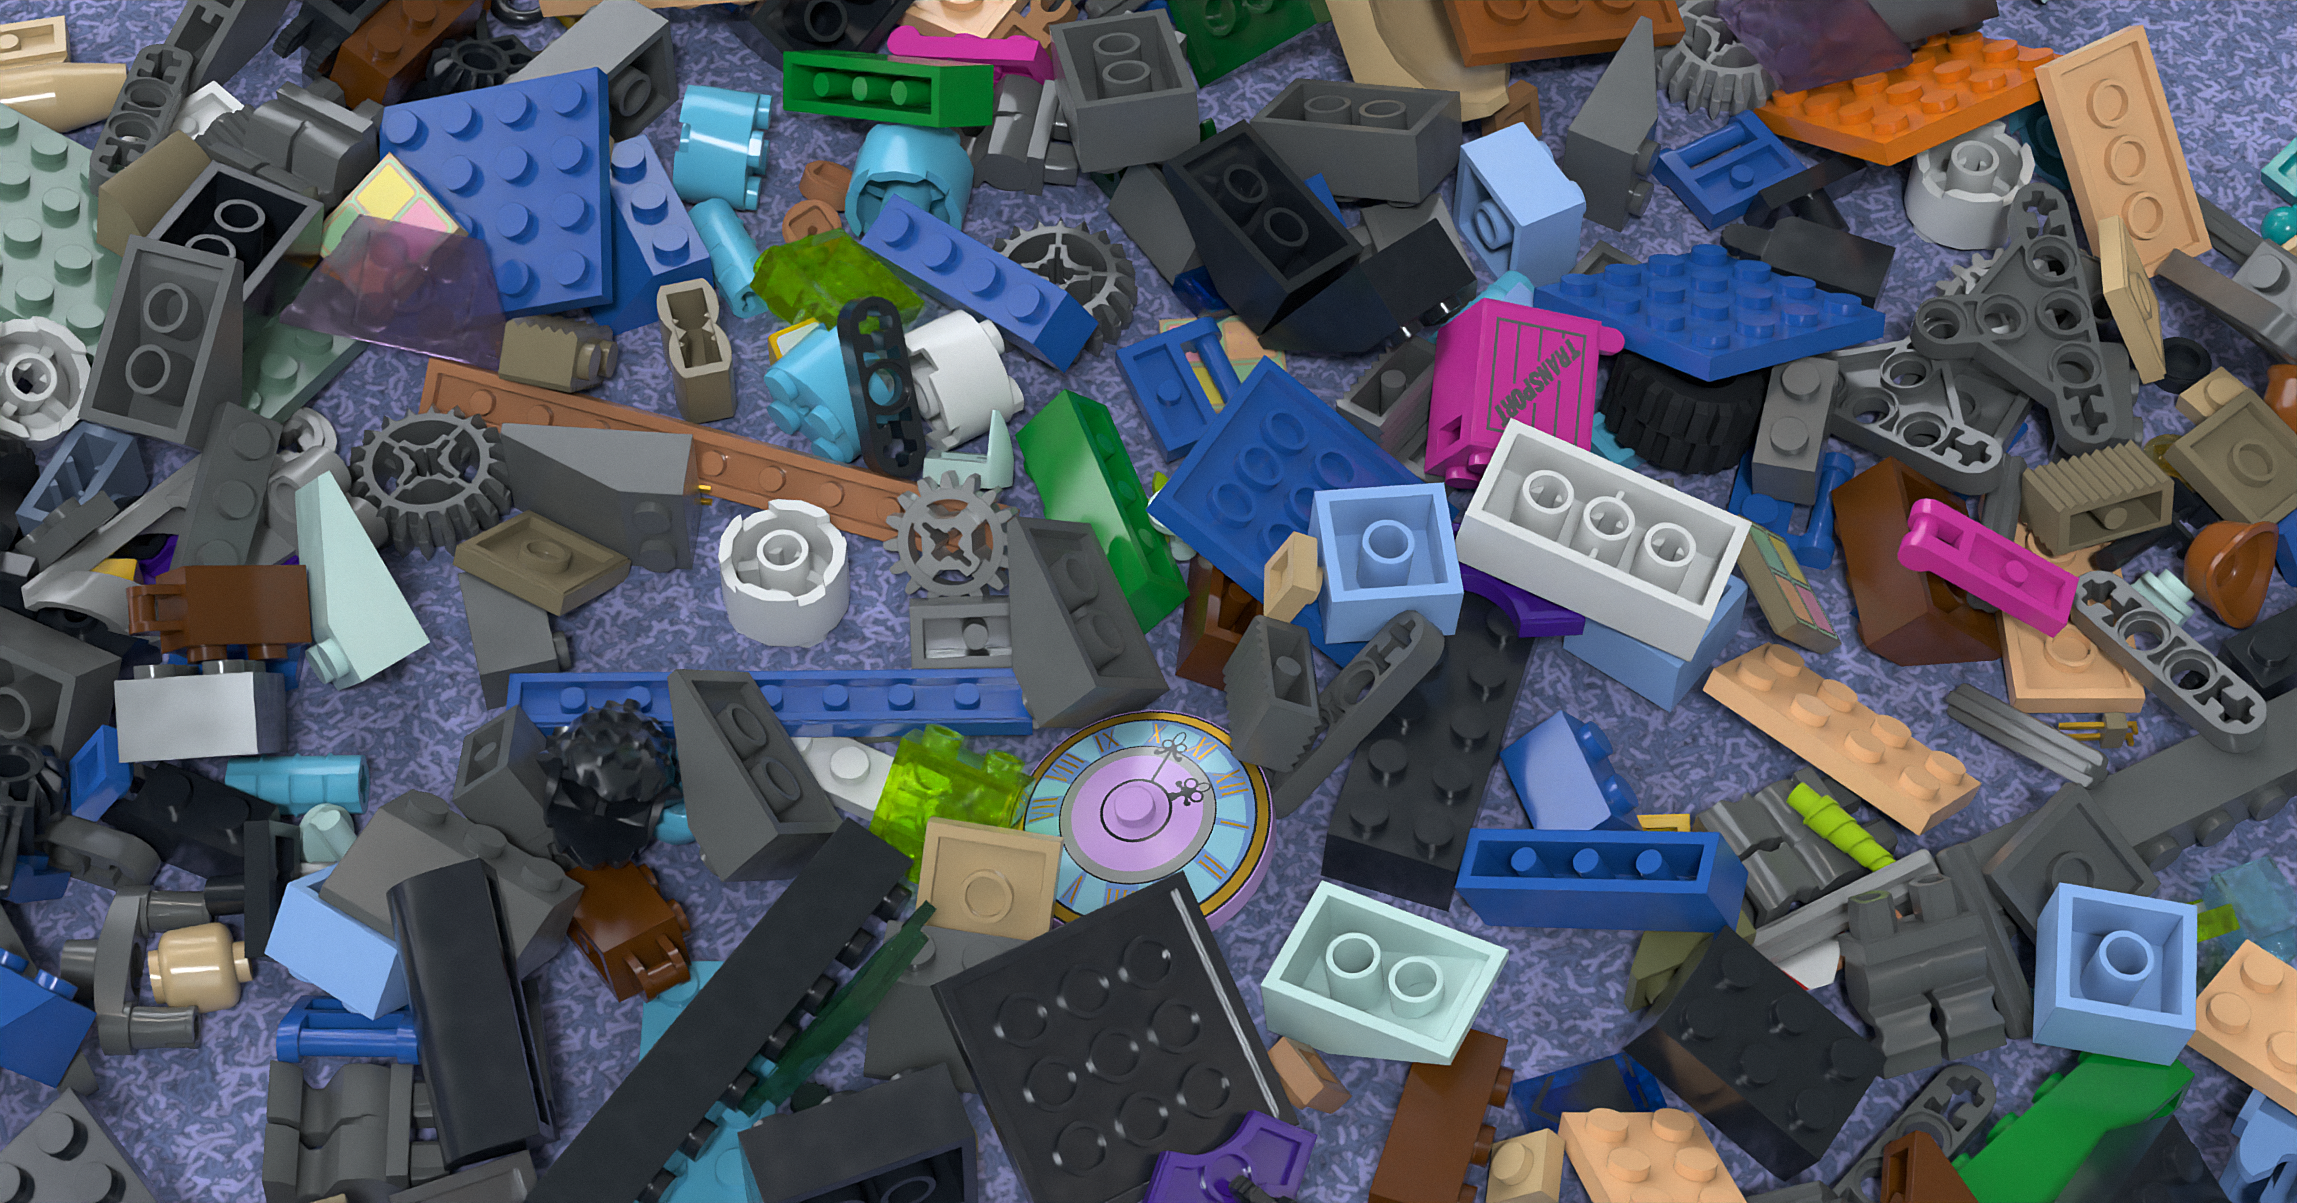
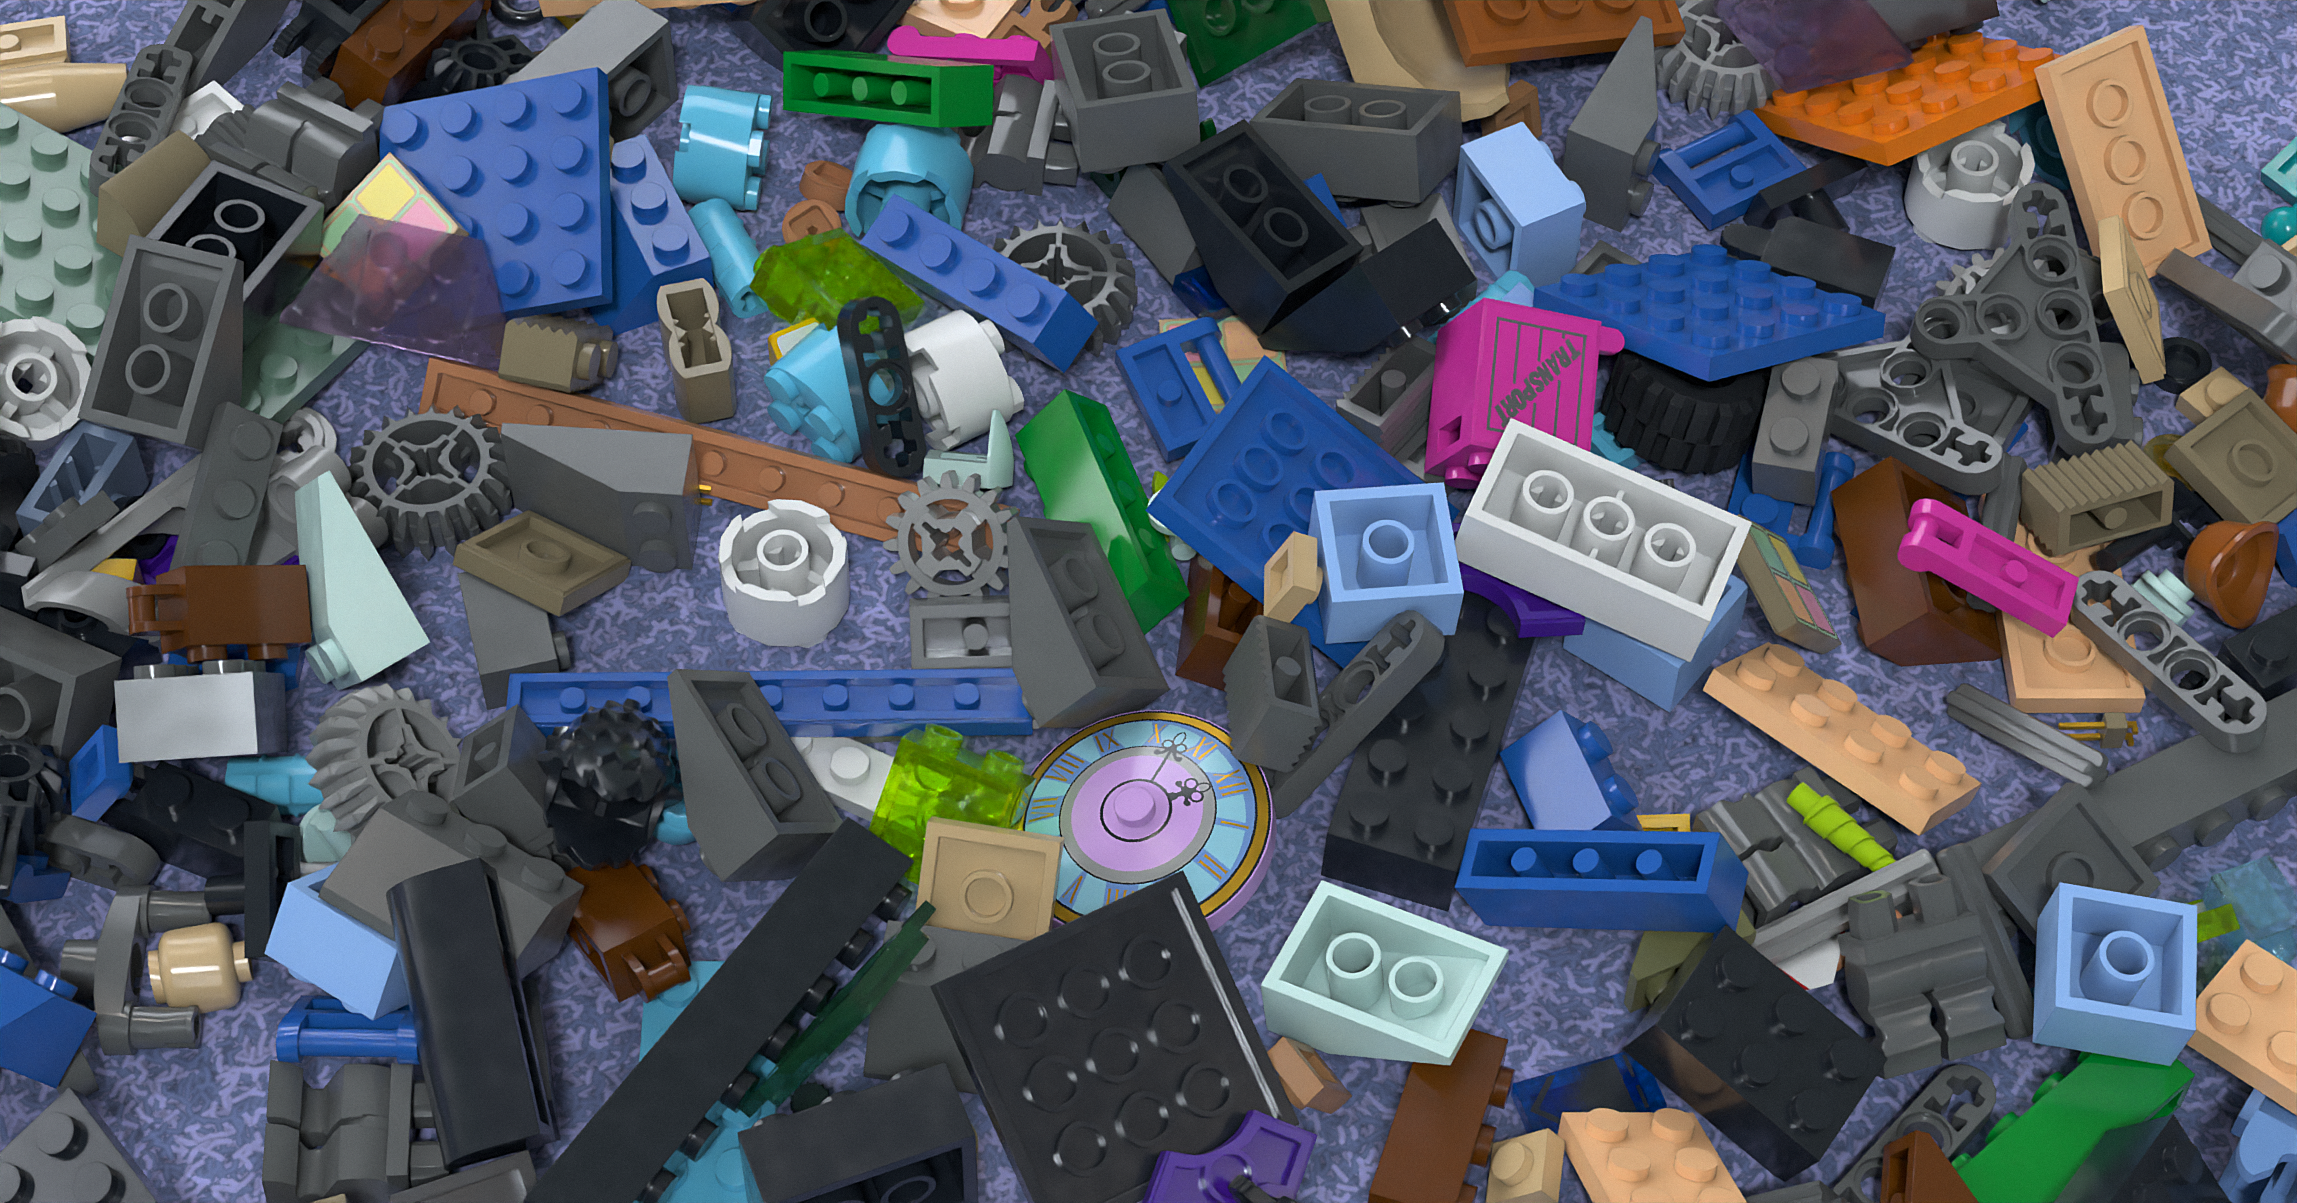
none -> light grey gear [305,683,466,845]

